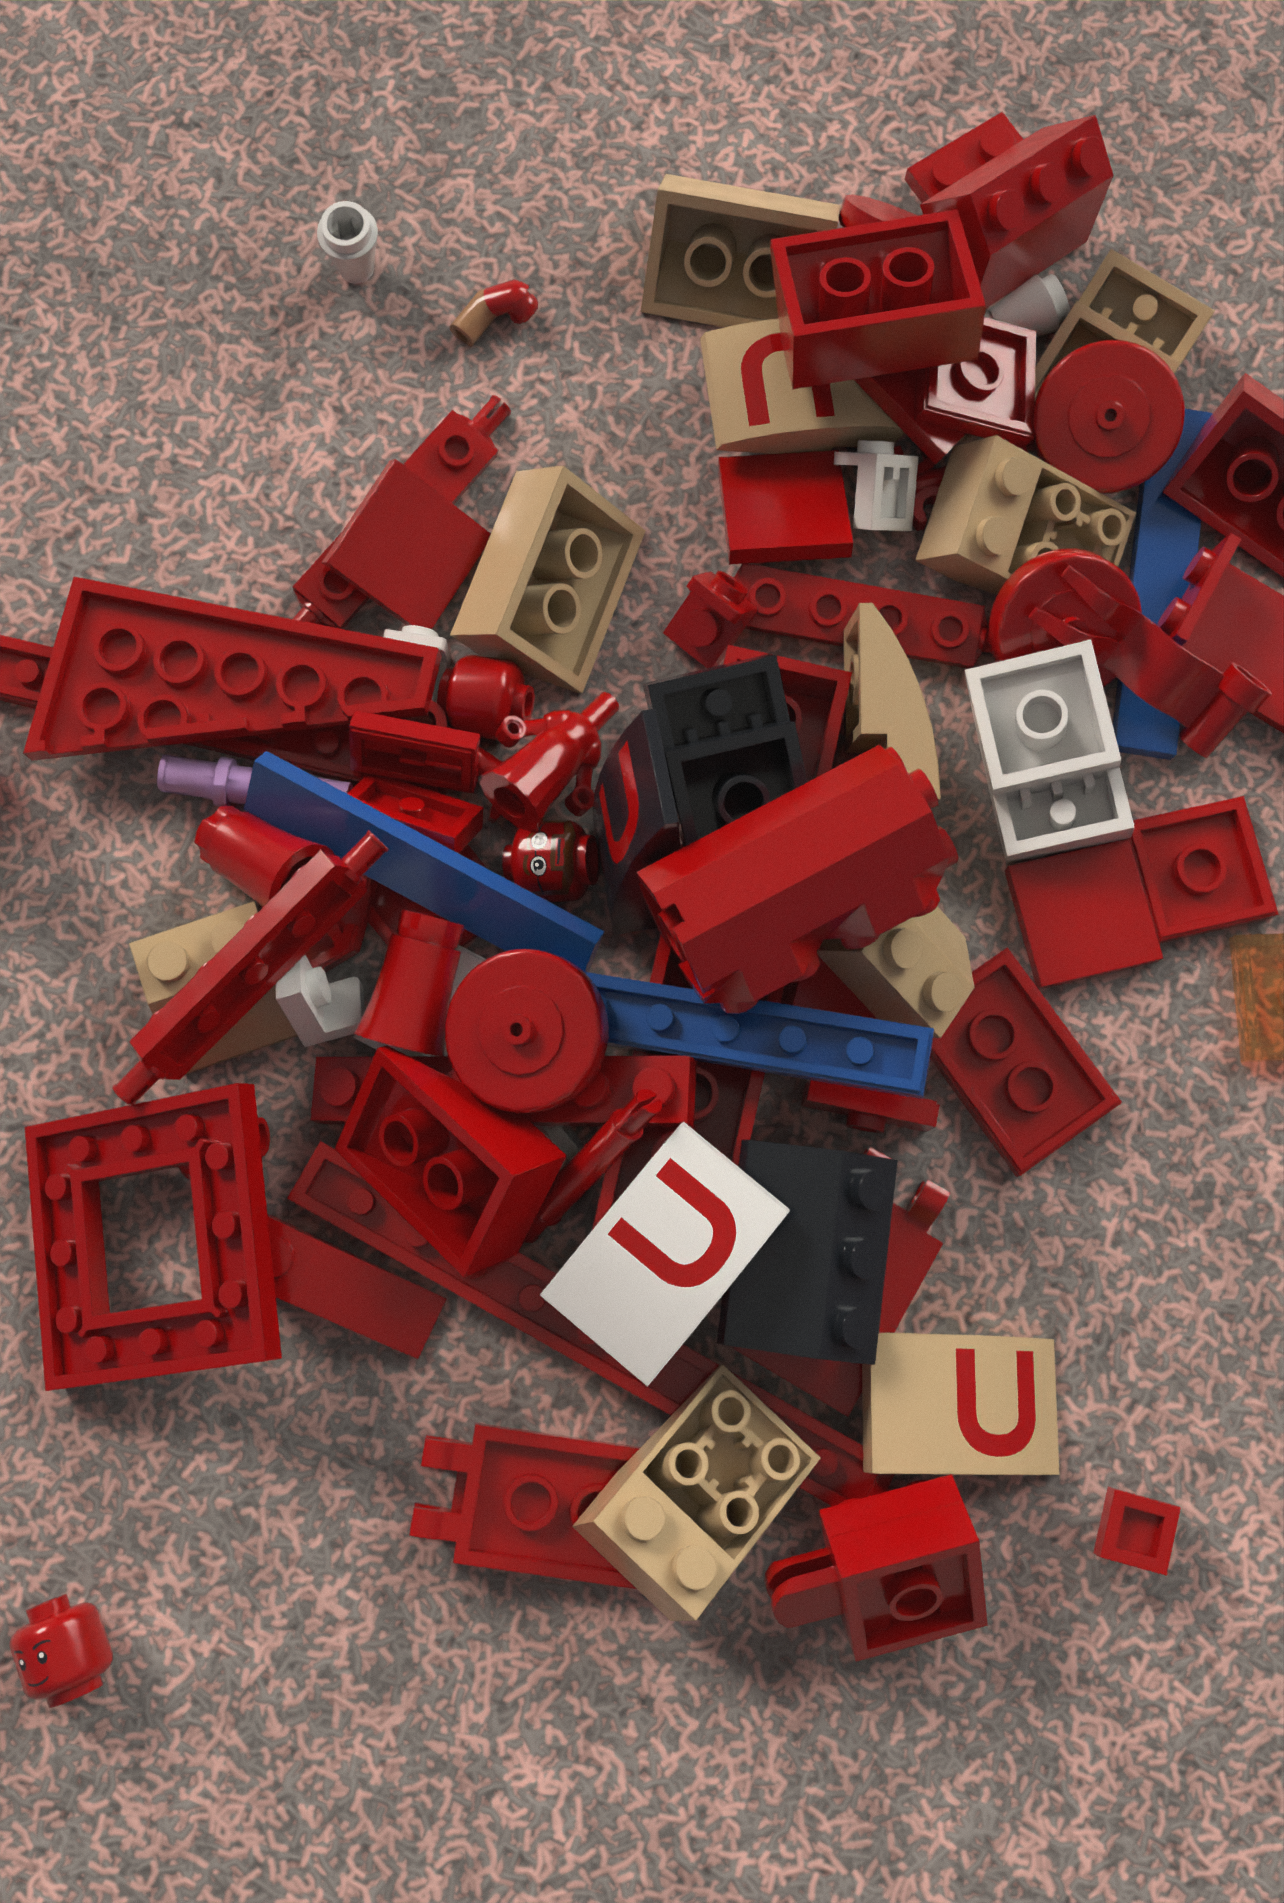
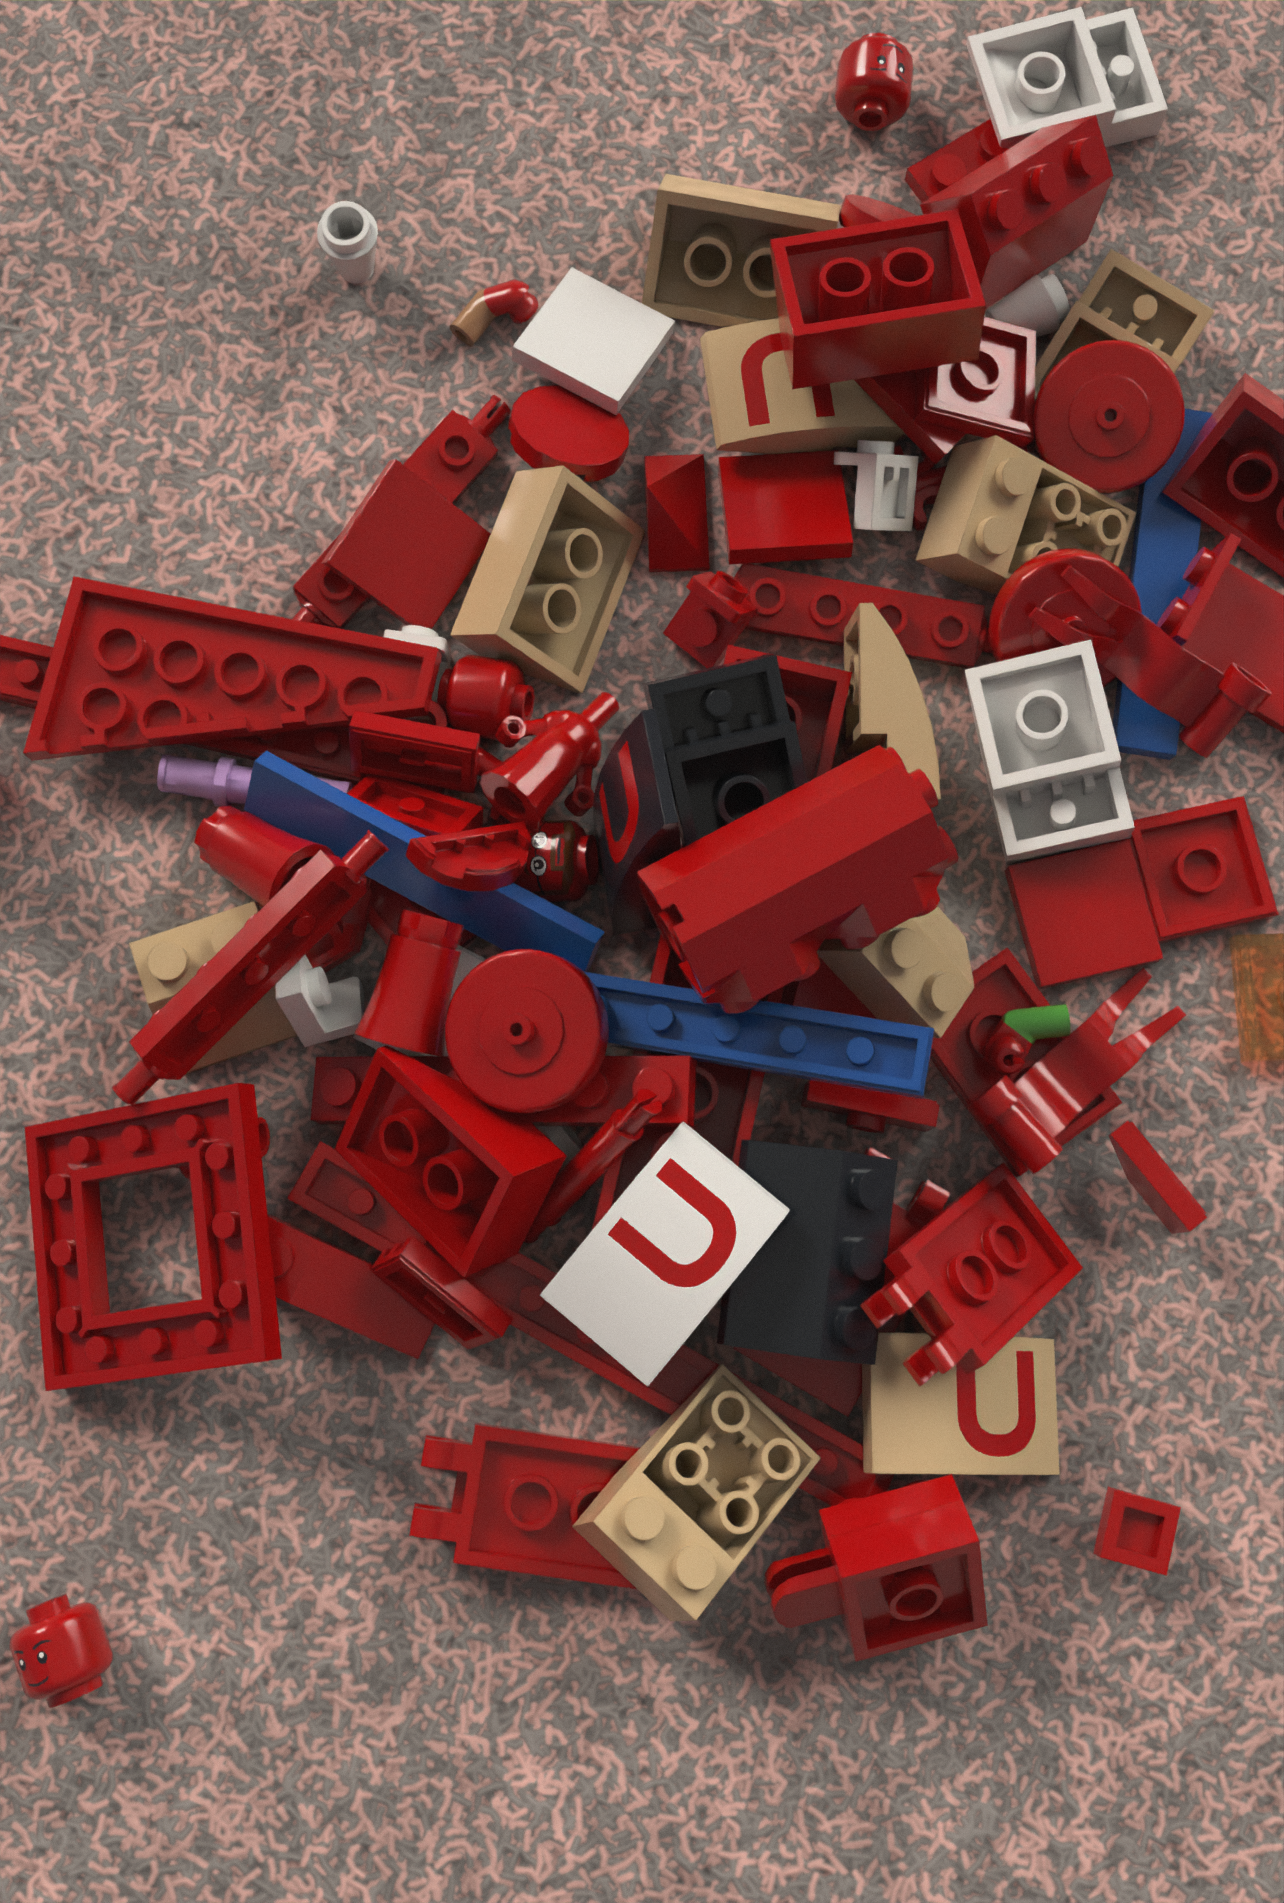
none -> red tile [371,1236,513,1349]
none -> red tile [405,821,532,891]
none -> red tile [508,385,629,482]
none -> white tile [512,267,675,415]
none -> red slope [644,454,709,572]
none -> red head [835,33,914,131]
none -> red tile [860,1162,1083,1387]
none -> white slope [966,7,1168,149]
none -> red flag [966,967,1186,1174]
none -> arm [984,1004,1071,1075]
none -> red tile [1108,1121,1207,1234]

